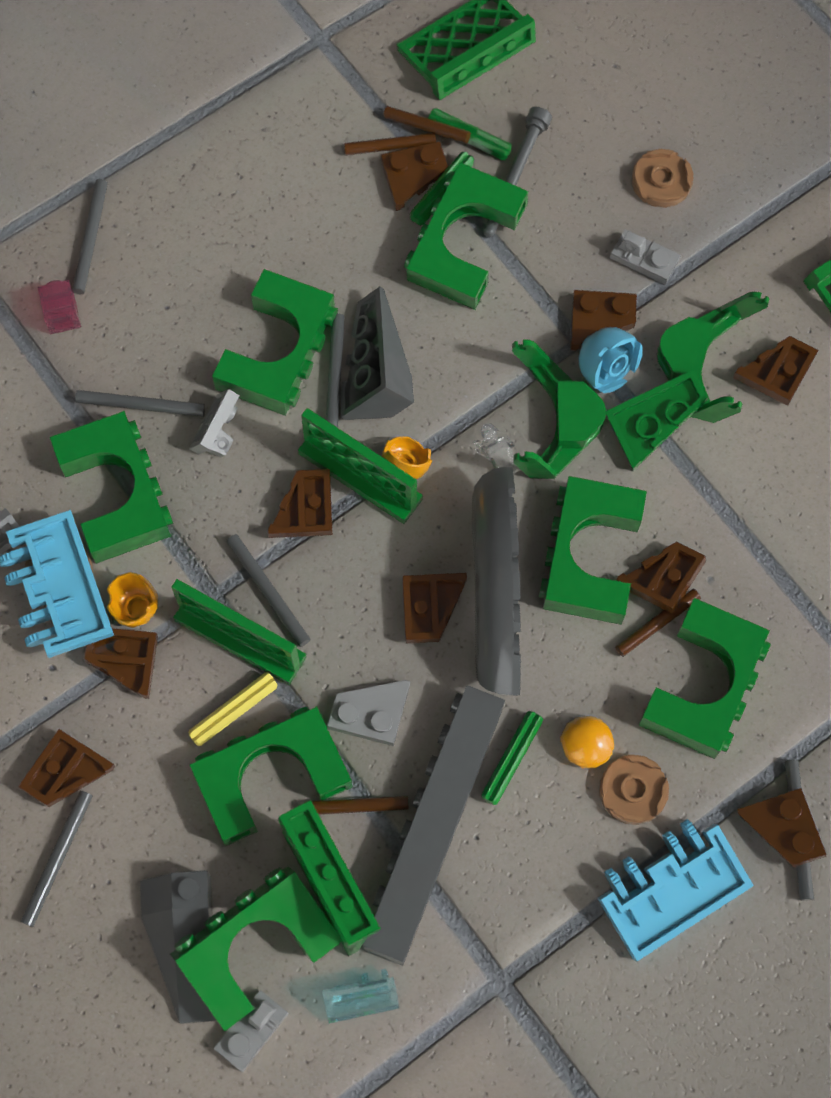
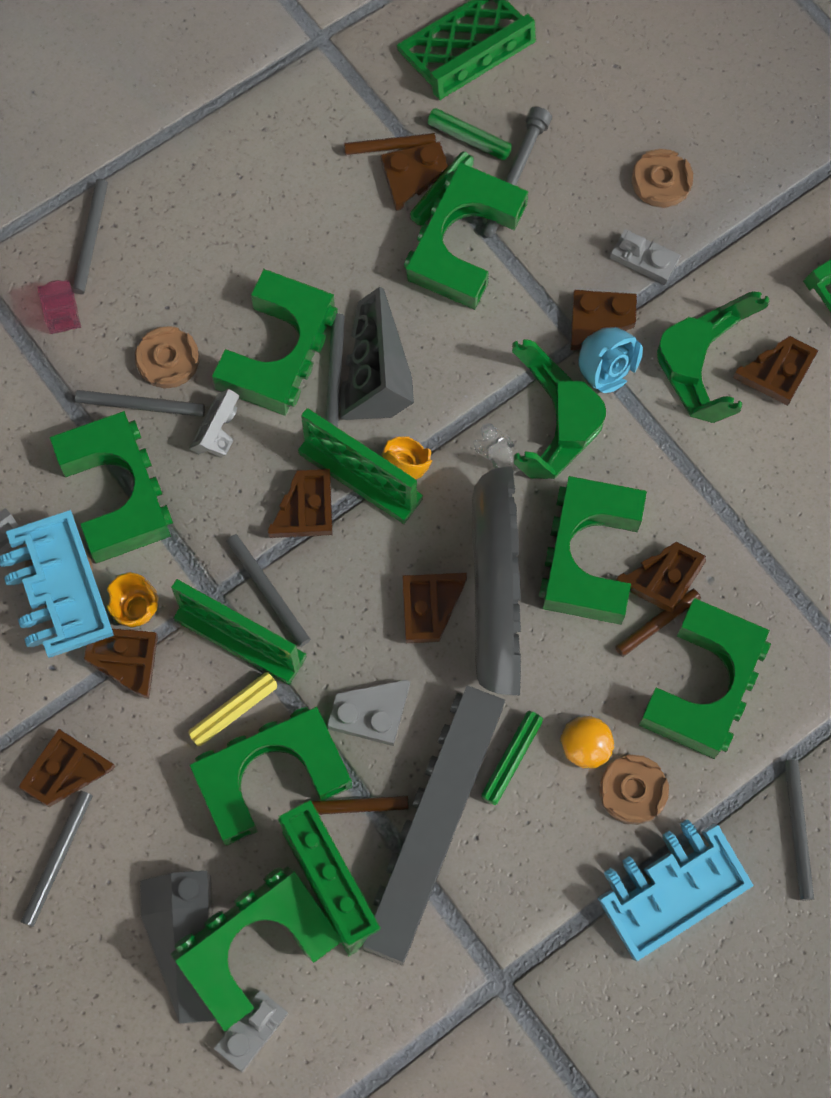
clear light blue plate [322,969,400,1023] -> none
reddish brown bar [384,106,471,144] -> none
green wing [606,369,708,471] -> none
reddish brown wing [737,788,827,867] -> none
none -> medium nougat tile [135,326,200,388]

